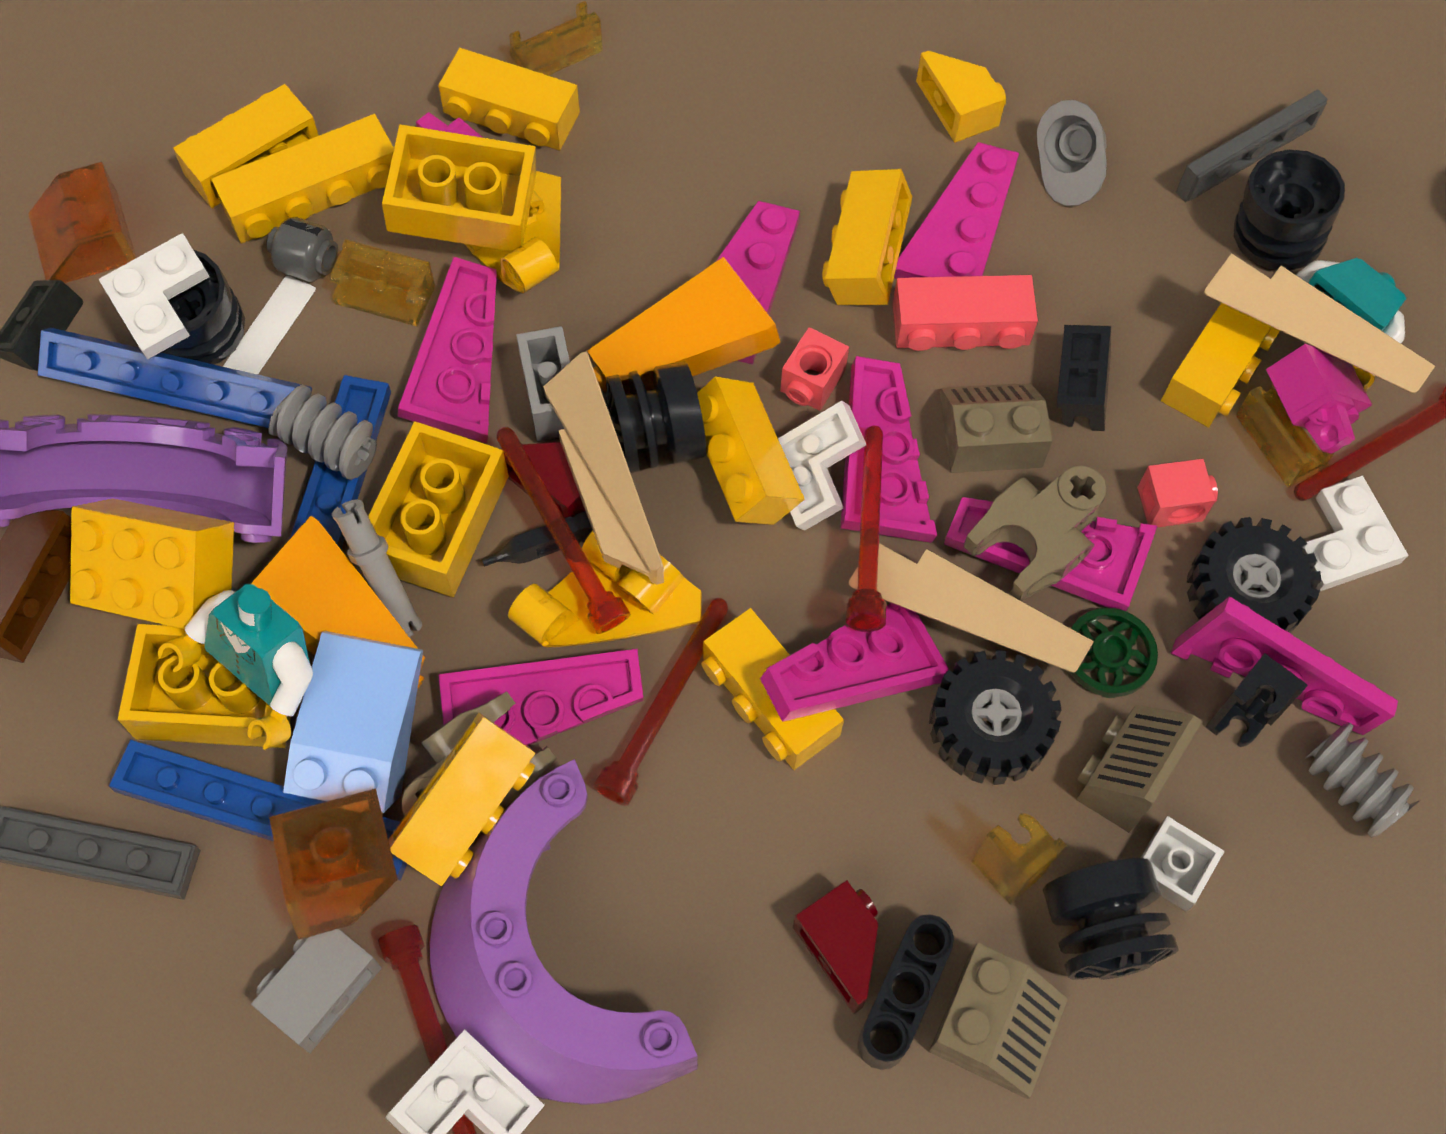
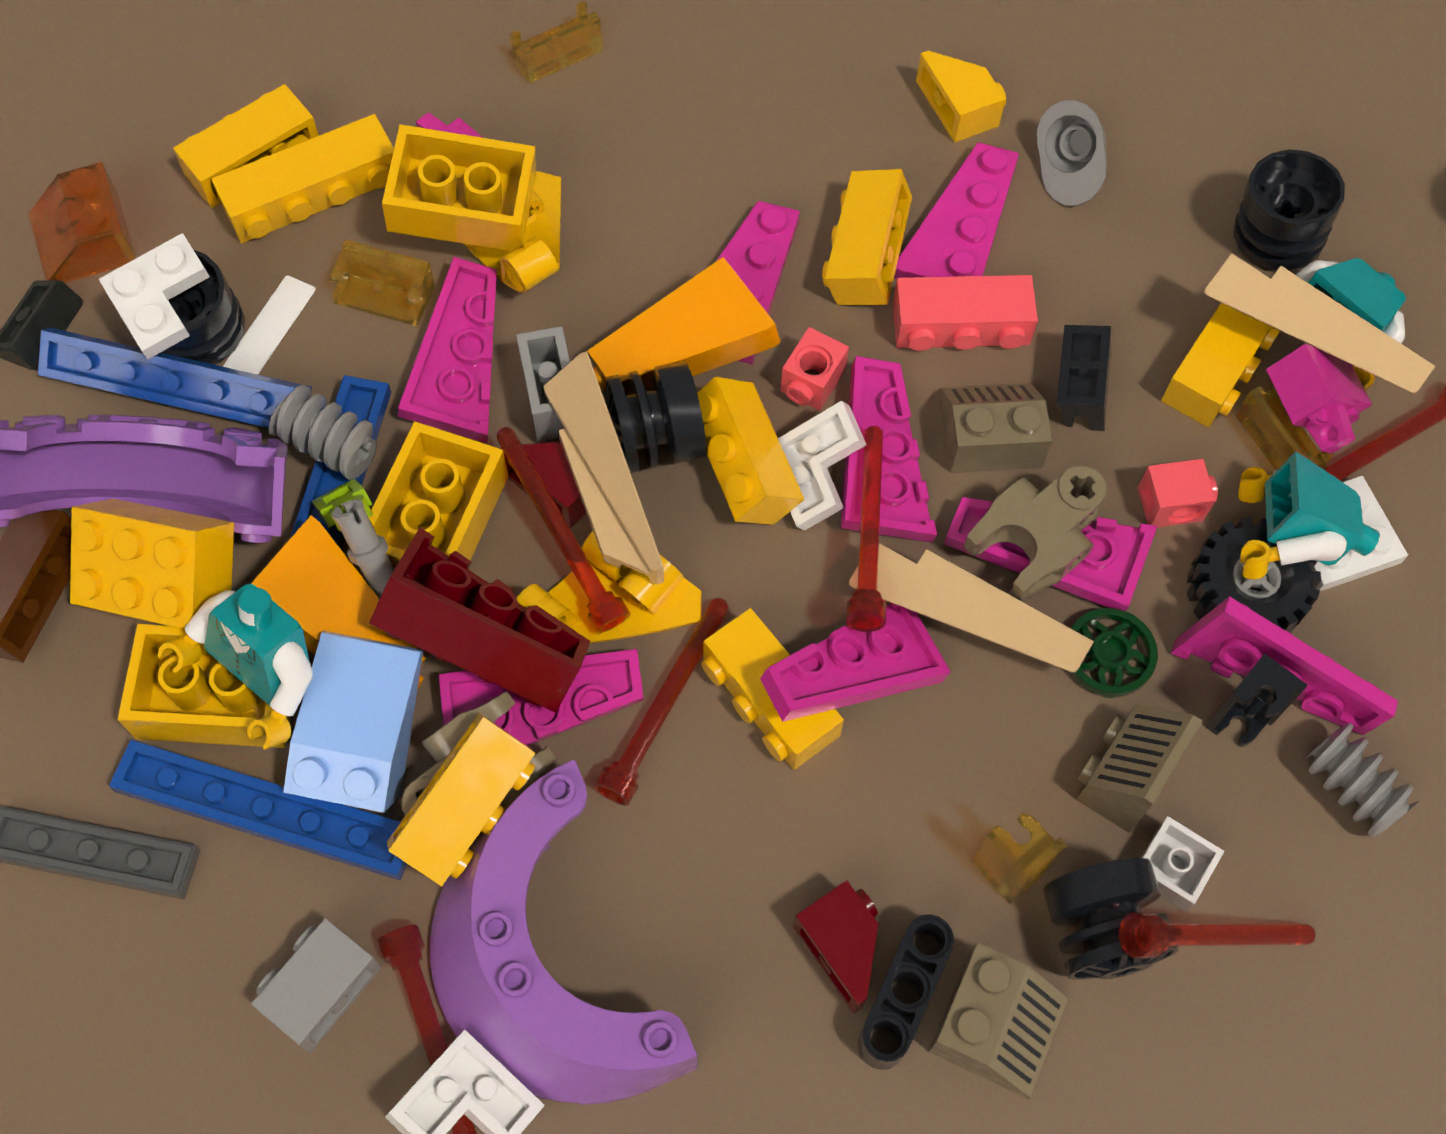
dark grey head [267,217,338,282] -> none
clear orange slope [269,788,398,940] -> none
yellow brick [438,48,580,151] -> none
black piece [482,511,593,567] -> none
black wheel [929,650,1062,785] -> none
dark grey tile [1176,89,1328,202] -> none
none -> lime plate [312,478,373,531]
none -> dark red wedge [369,527,591,713]
none -> clear red piece [1119,912,1316,958]
none -> teal torso [1238,452,1380,580]

